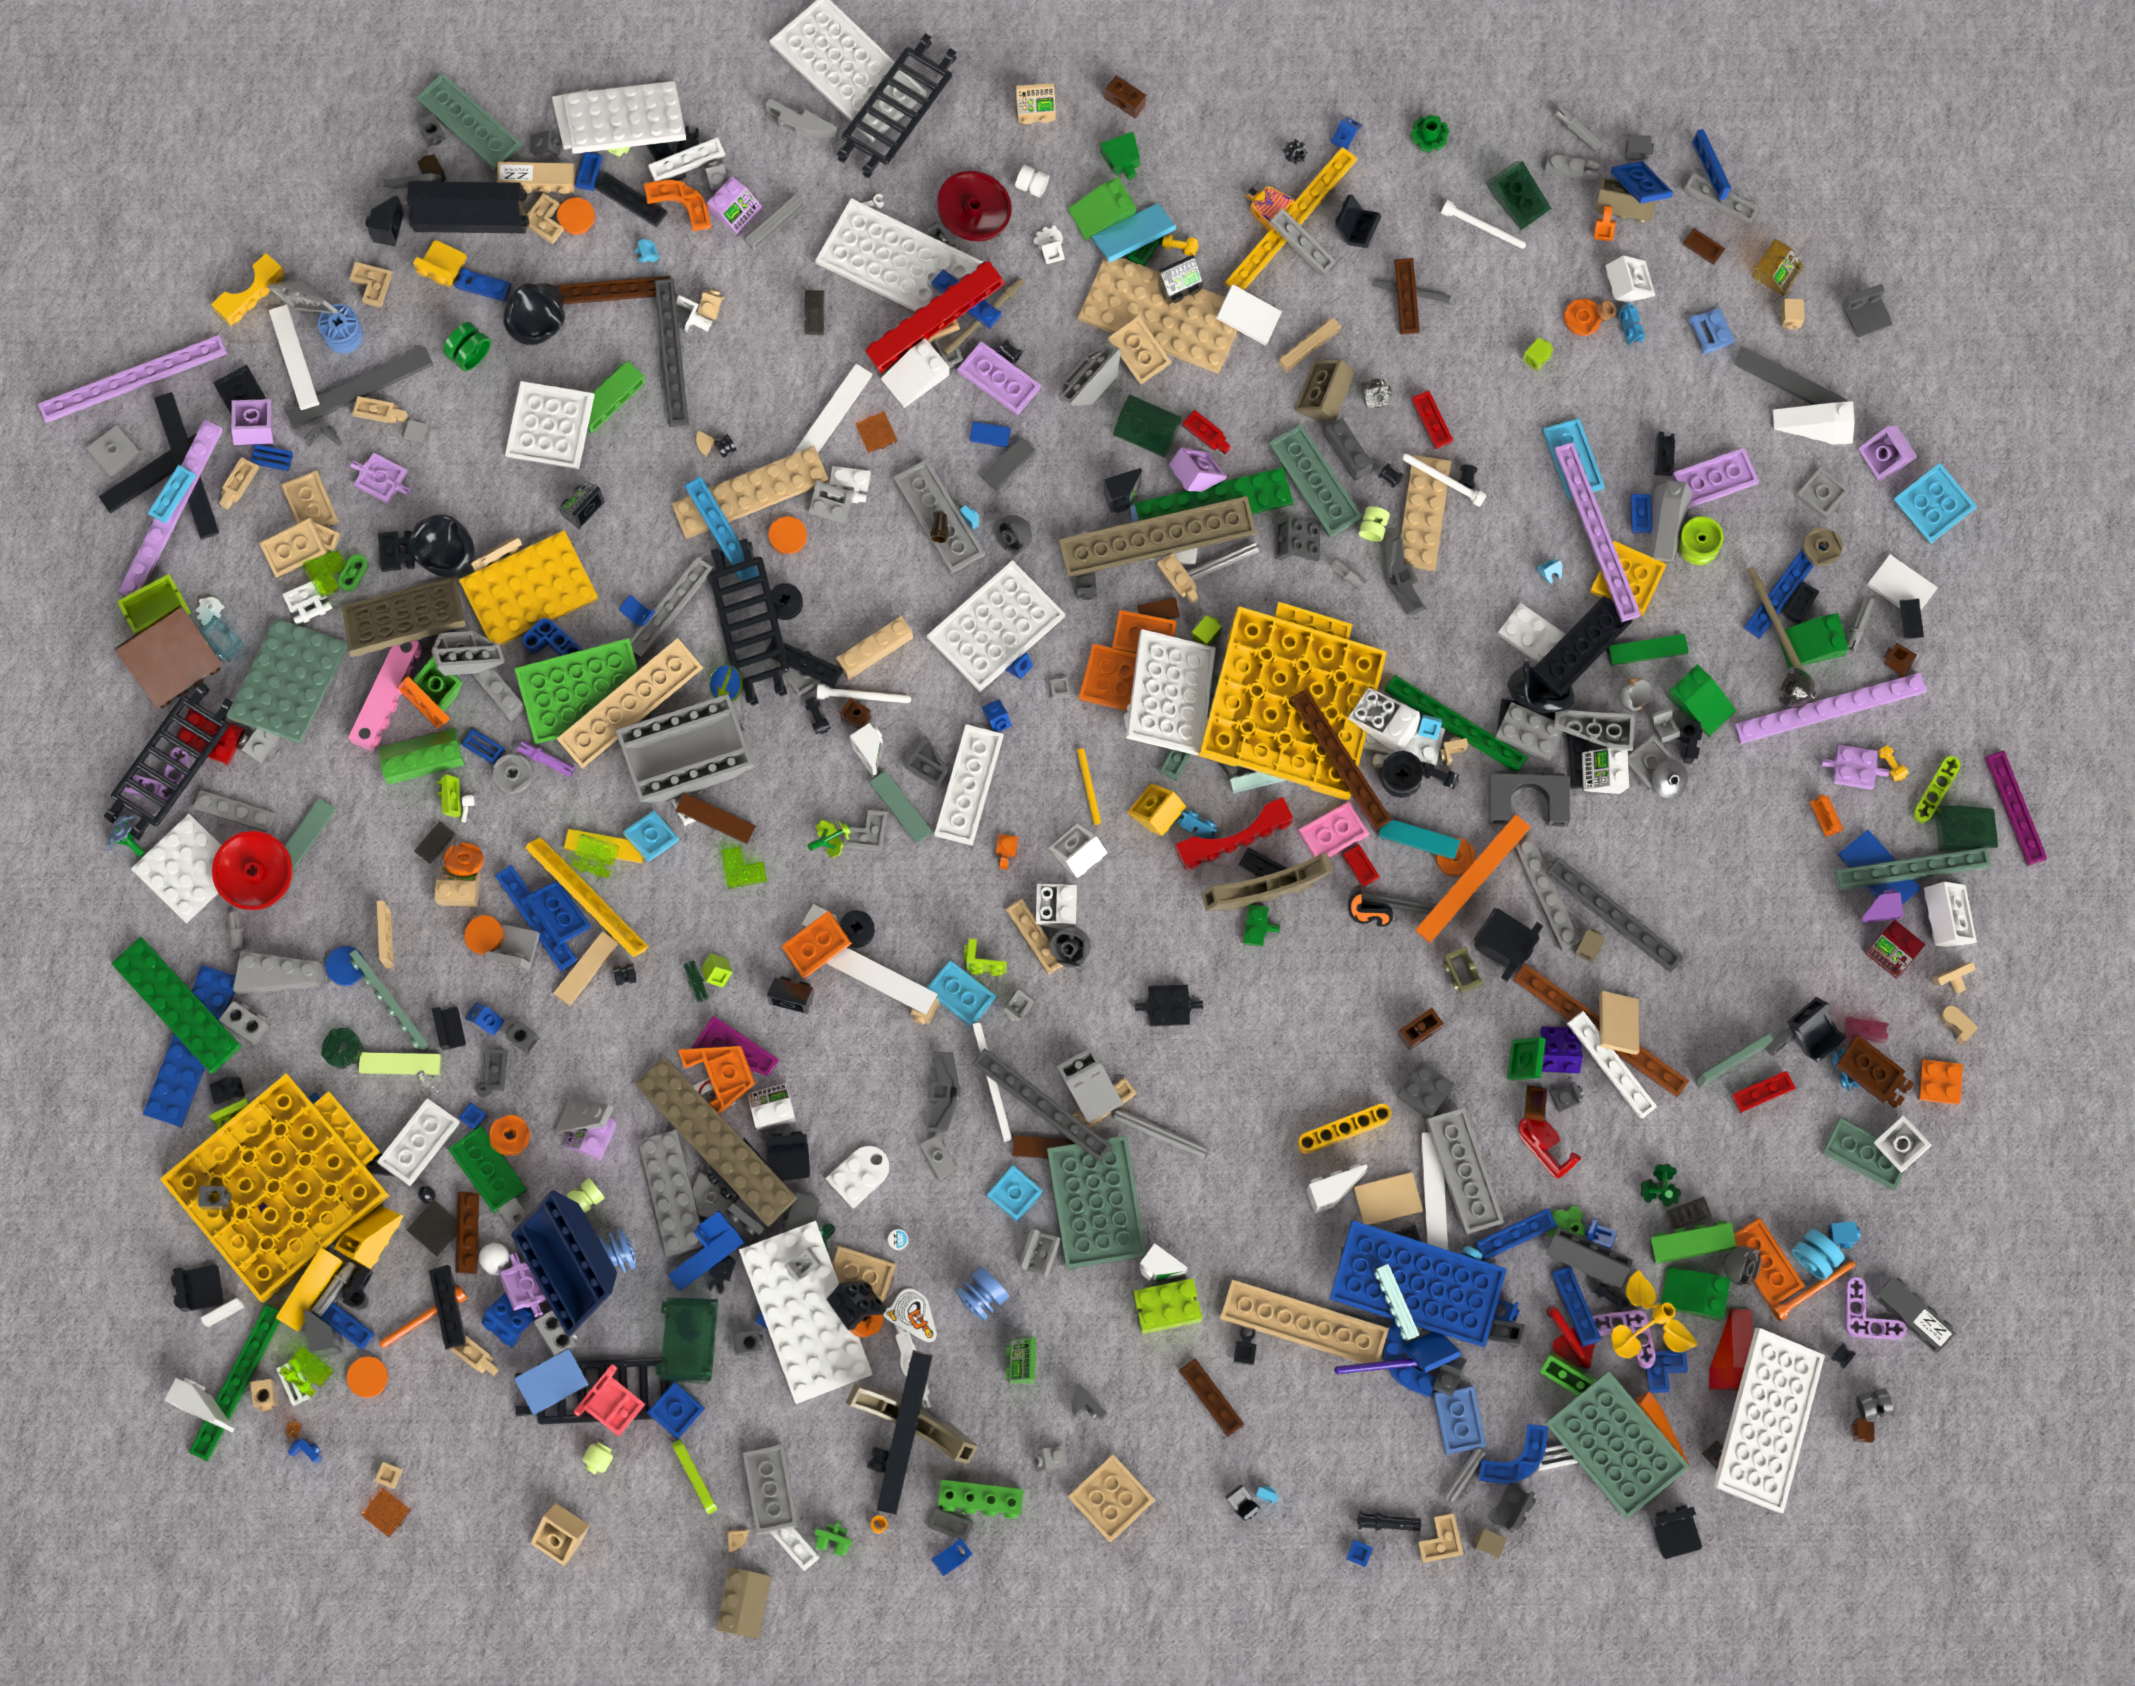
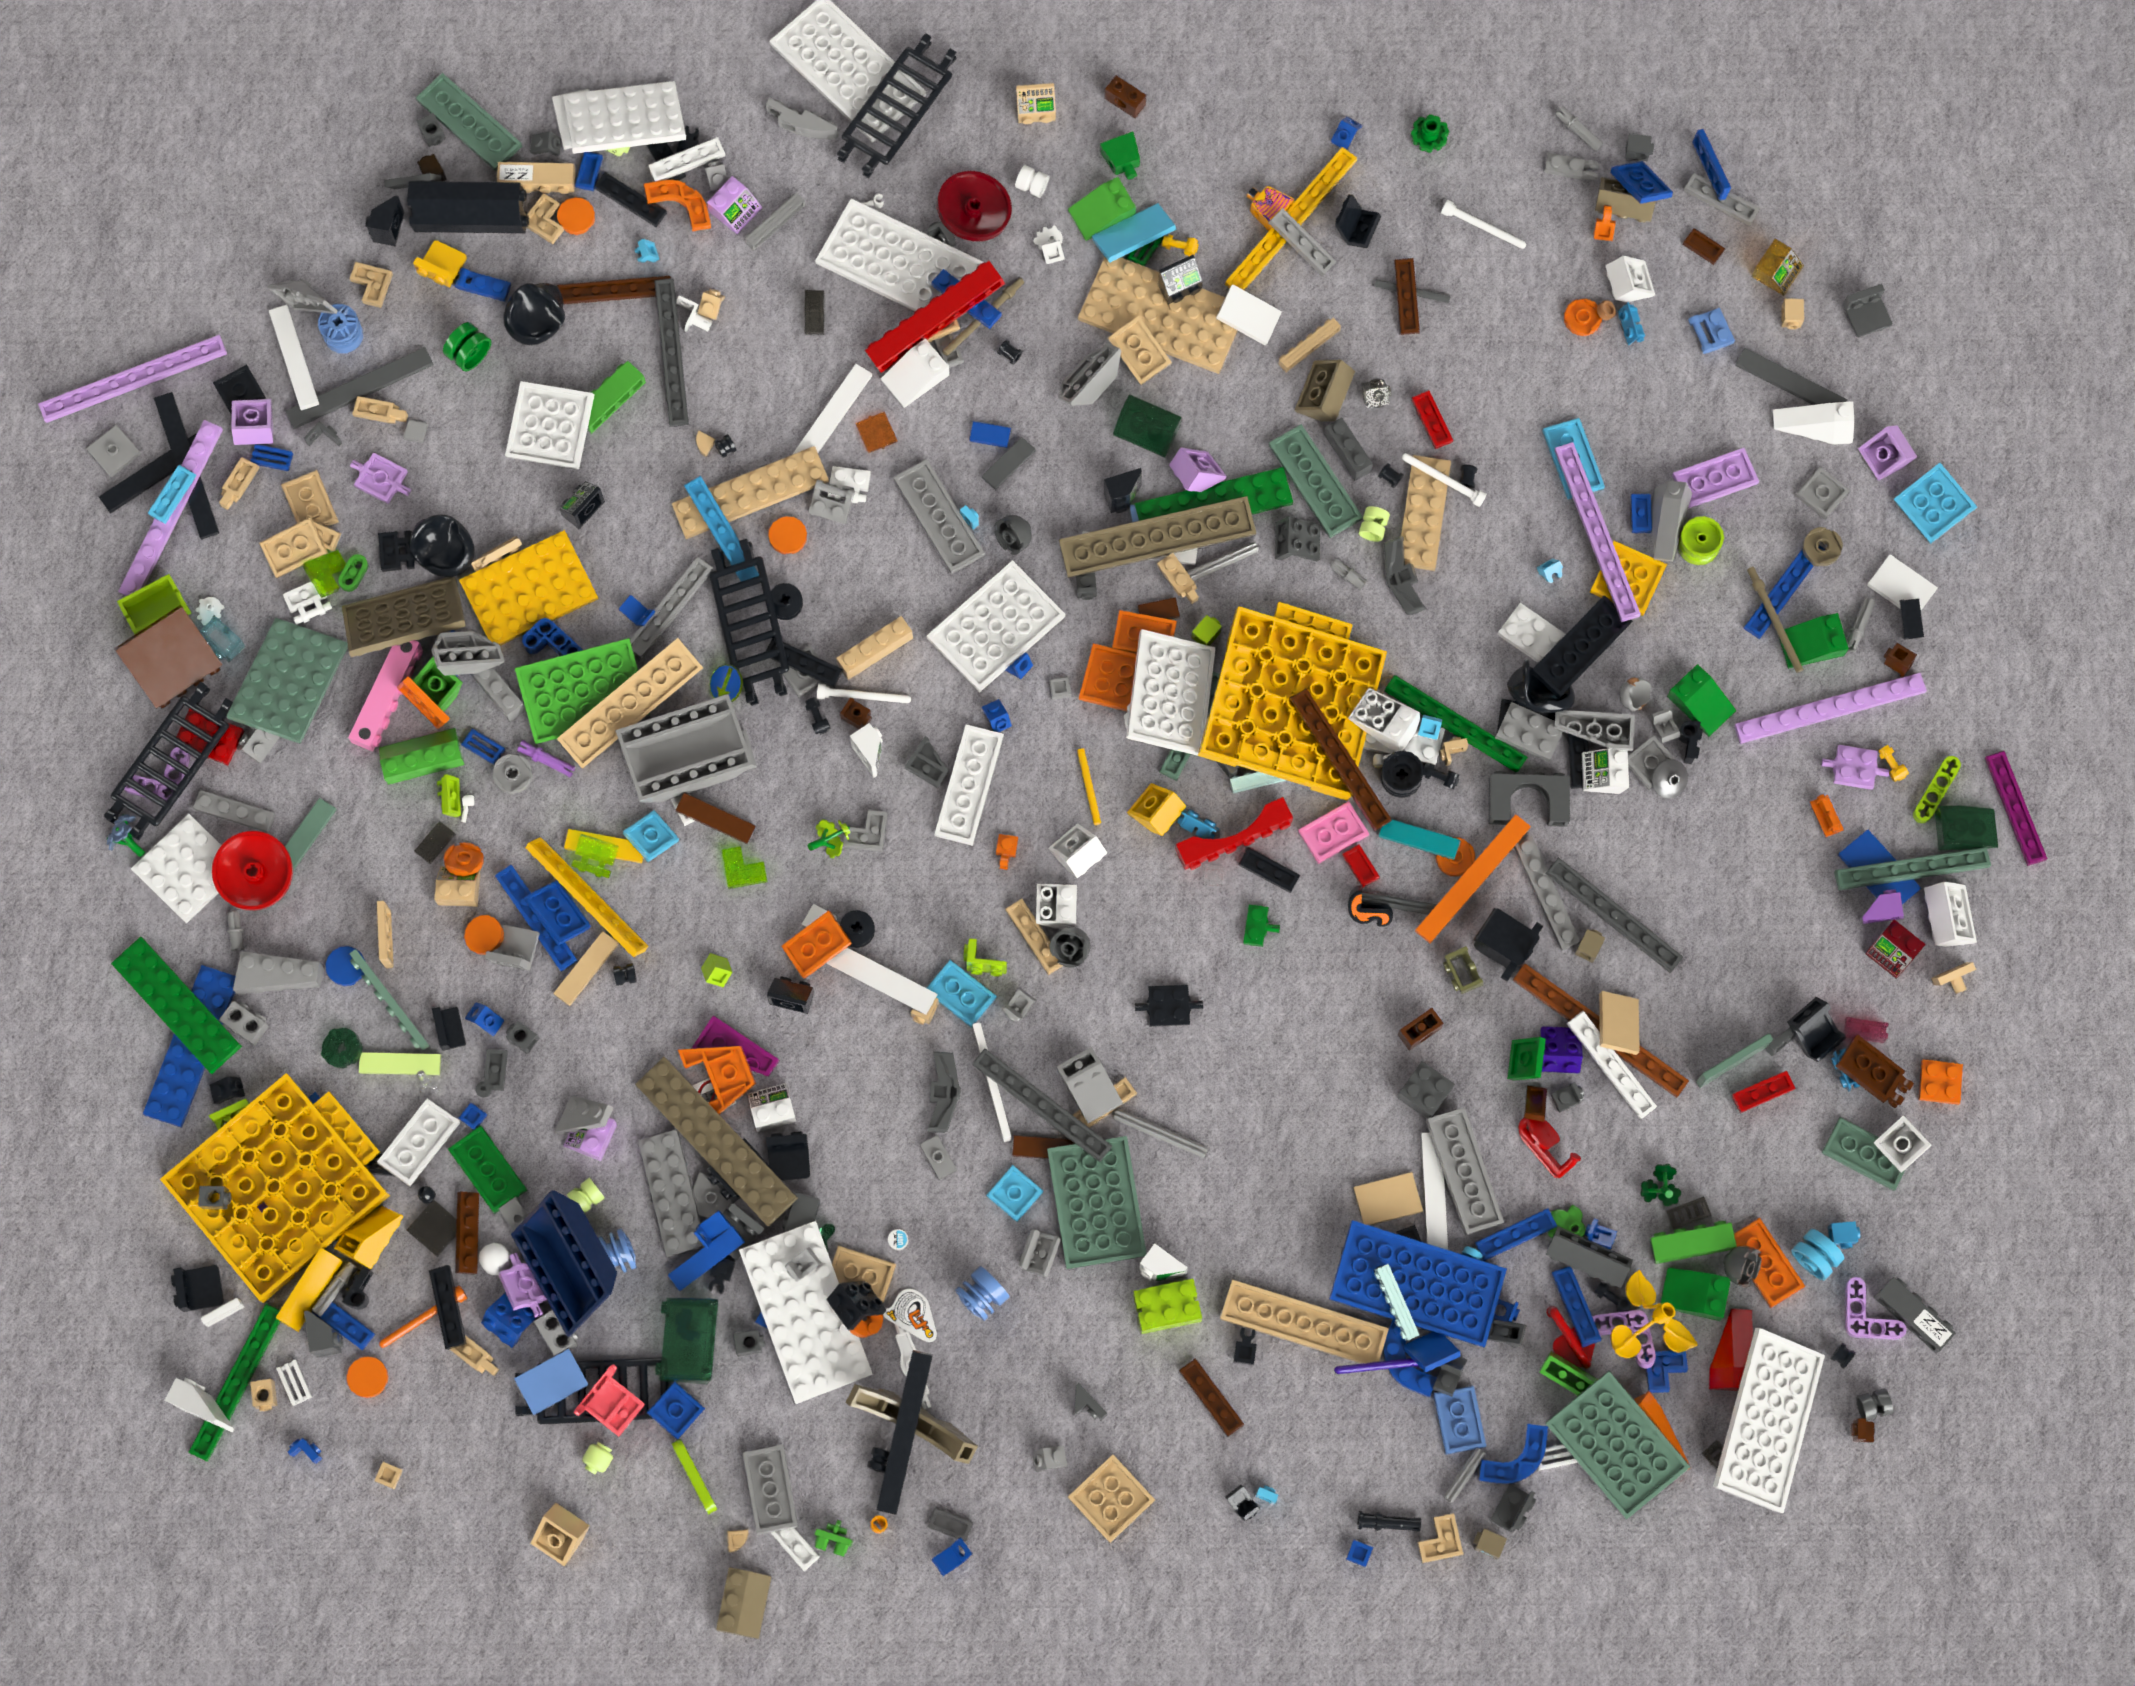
yellow arch [211,253,285,326] -> none
clear neon green plate [279,1346,334,1398] -> none
clear orange plate [285,1419,301,1439] -> none
clear orange piece [361,1488,411,1538] -> none
orange plate [489,1115,530,1156] -> none
clear green pin [683,961,709,1002] -> none
white plate [826,1146,889,1209] -> none
sand green tile [869,771,932,844] -> none
dark brown cone [930,513,949,543] -> none
bright green brick [938,1480,1024,1519] -> none
lavender plate [957,341,1041,416] -> none
slope [1006,1338,1036,1384] -> none
red hinge [1182,410,1231,455] -> none
dark tan arch [1201,853,1333,911] -> none
black gear [1283,139,1308,164] -> none
yellow beam [1297,1103,1391,1154] -> none
white slope [1307,1163,1367,1214] -> none
clear green slope [1485,161,1552,230] -> none
lime brick [1522,337,1554,371] -> none
green tile [1608,634,1689,666] -> none
black bracket [1651,1504,1702,1559] -> none
black hinge [1654,431,1675,476] -> none
orange piece [1771,1260,1855,1321] -> none
clear smoke cylinder [1779,668,1816,708] -> none
black plate [1783,582,1820,624] -> none
tan leg [1940,1006,1979,1045] -> none

